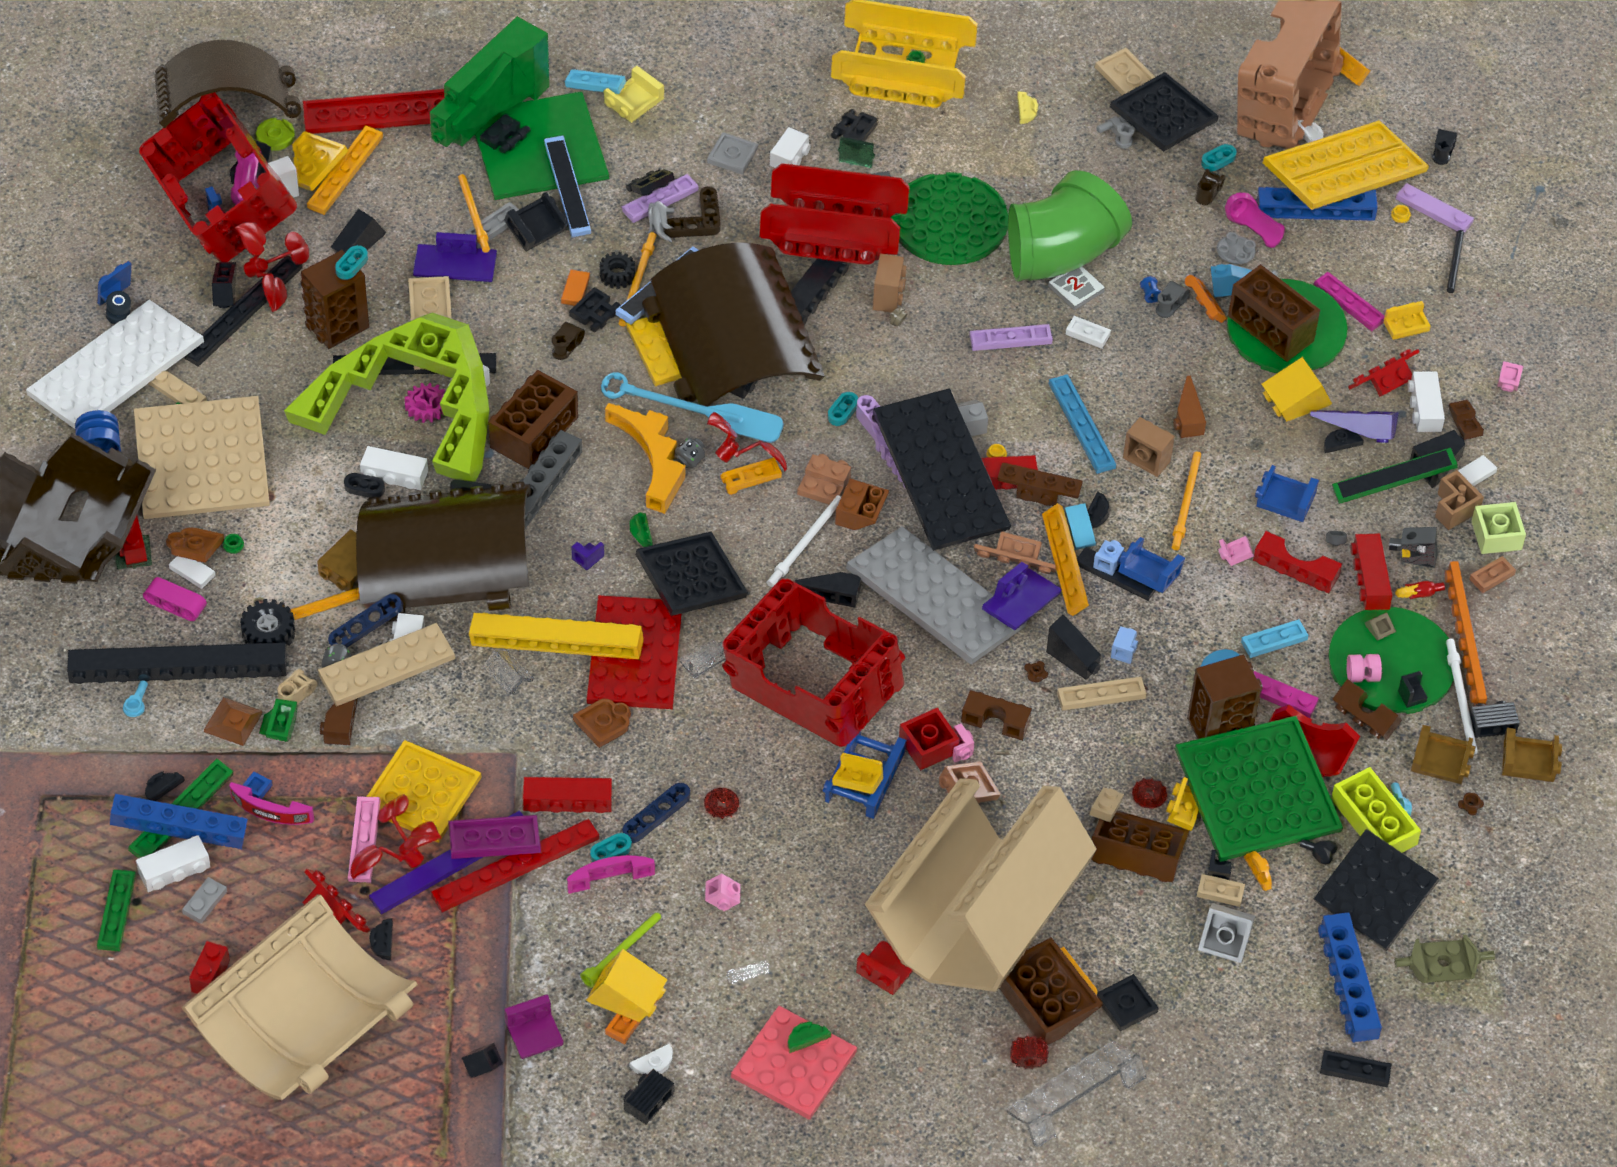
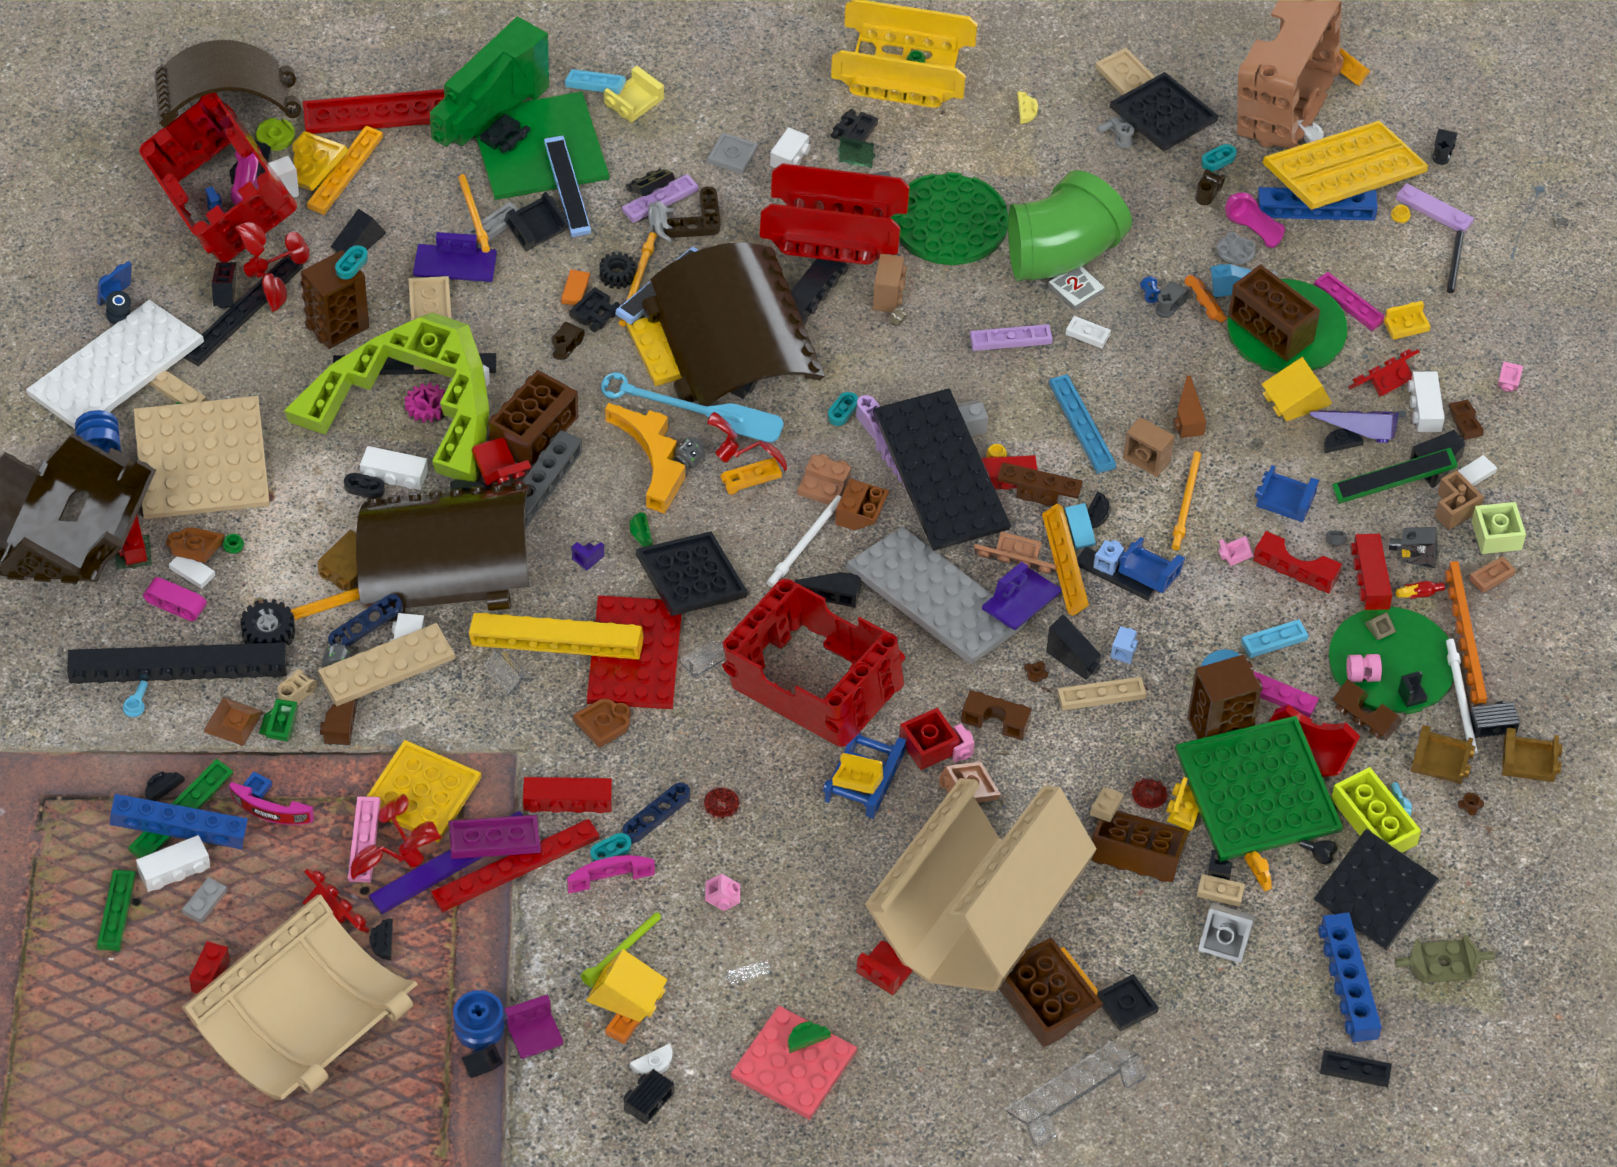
clear red gear [1010,1035,1049,1069] -> none
none -> blue wheel [453,990,504,1050]
none -> red bracket [472,438,531,485]

